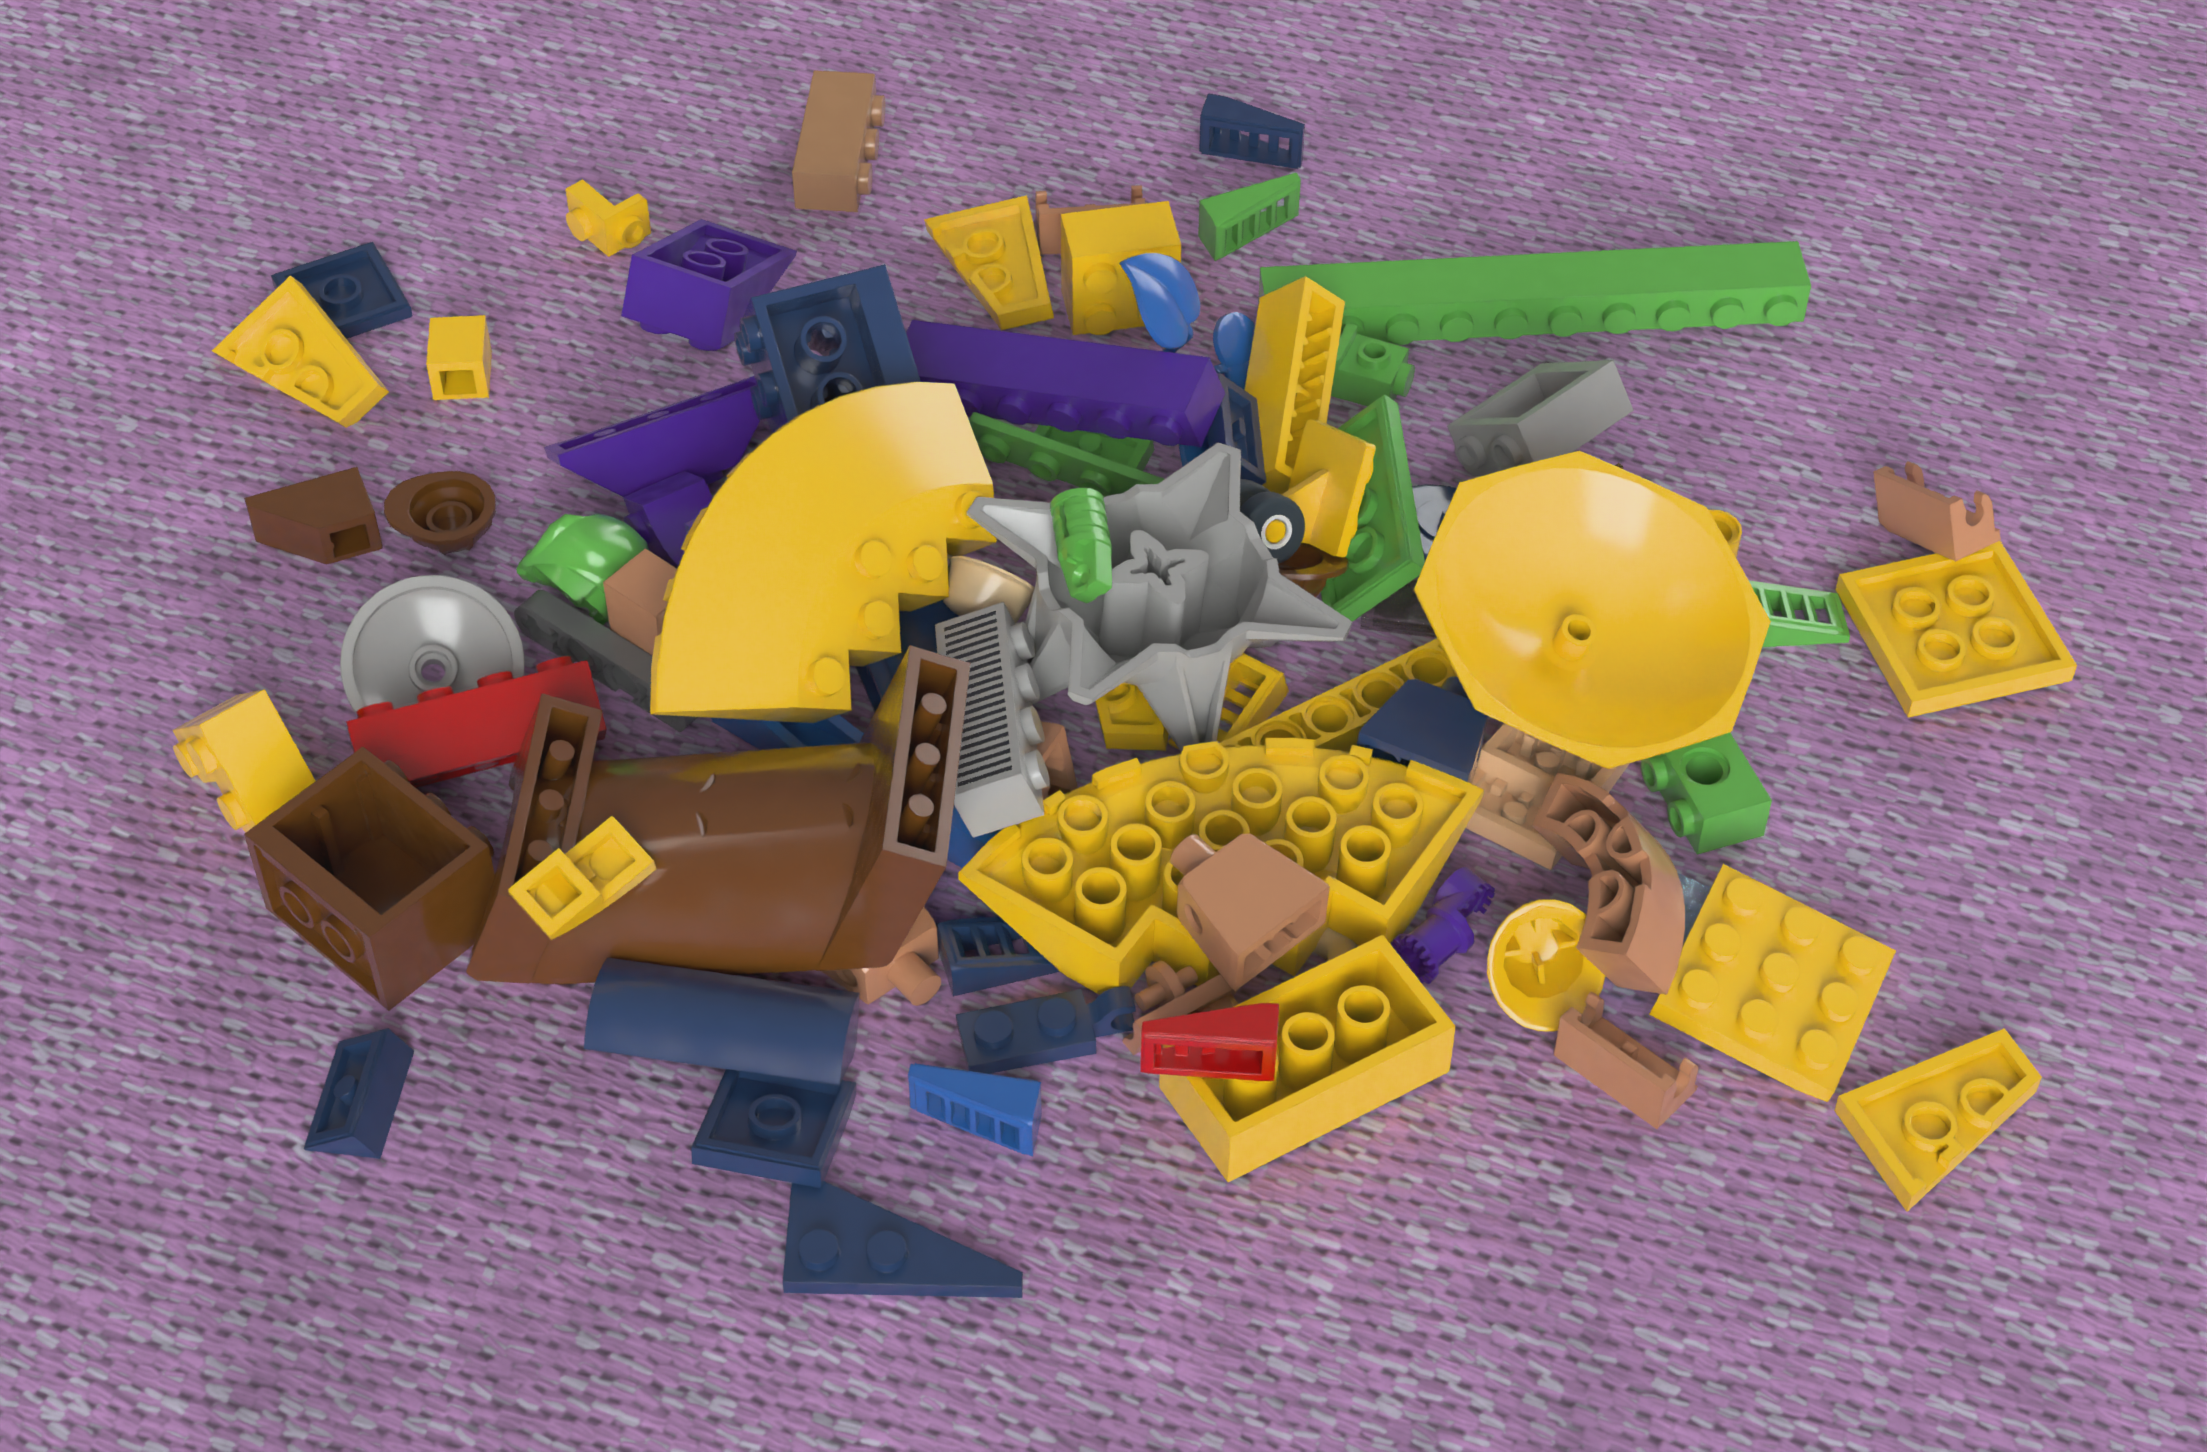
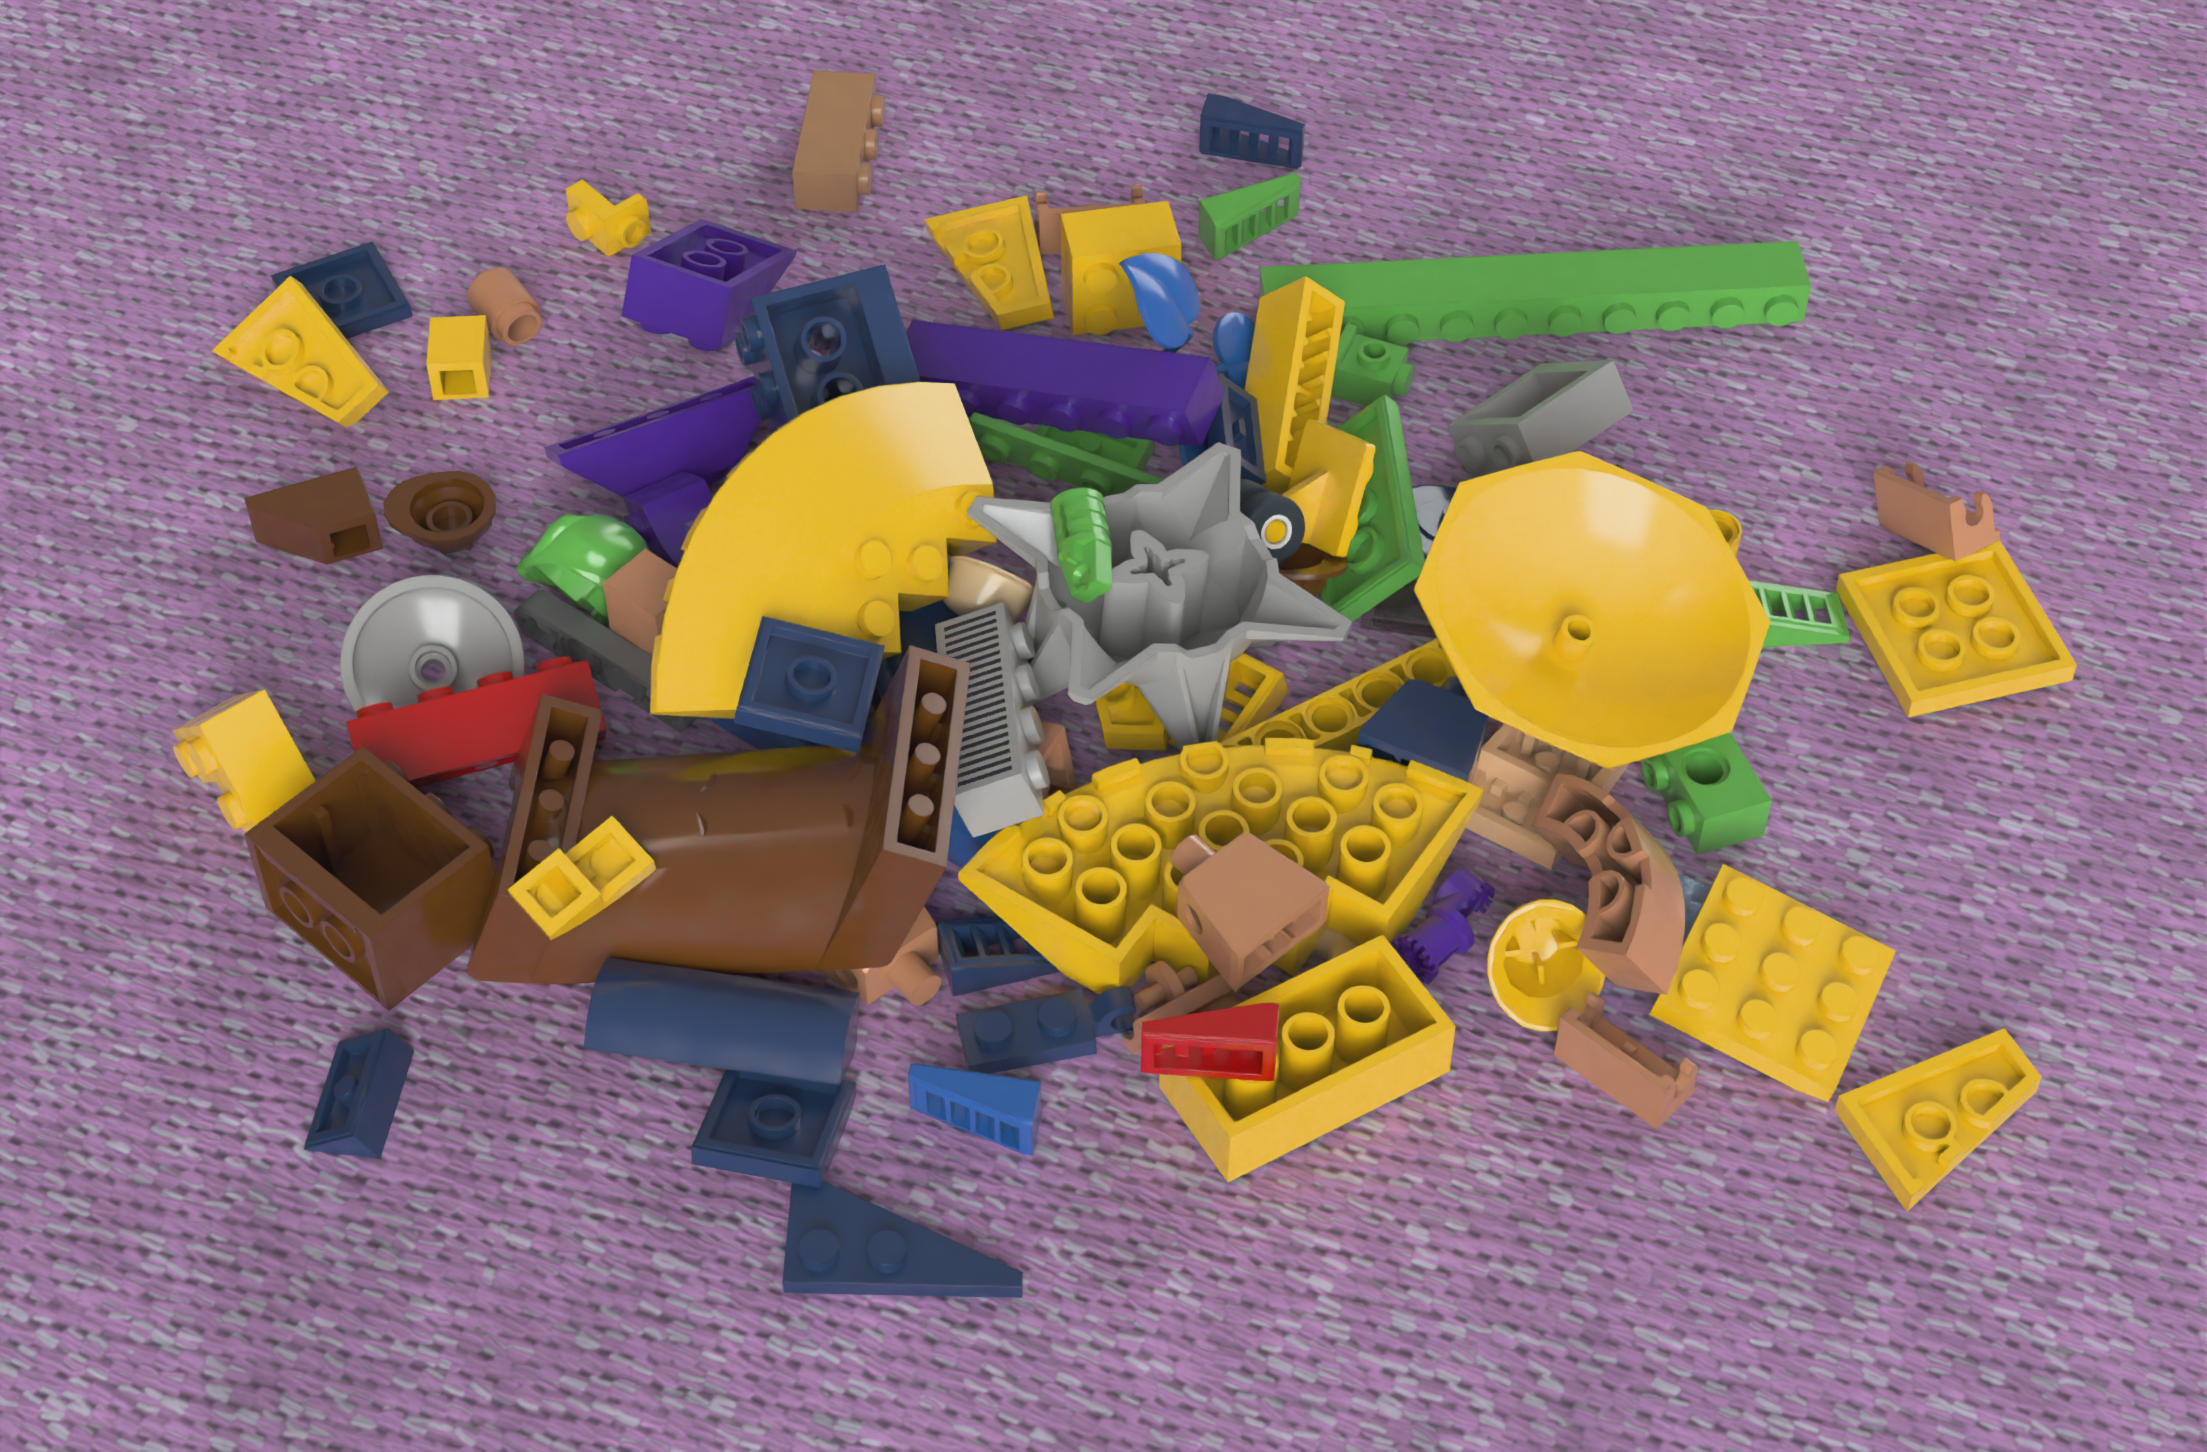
none -> nougat brick [467,267,542,346]
none -> dark blue tile [734,616,885,753]

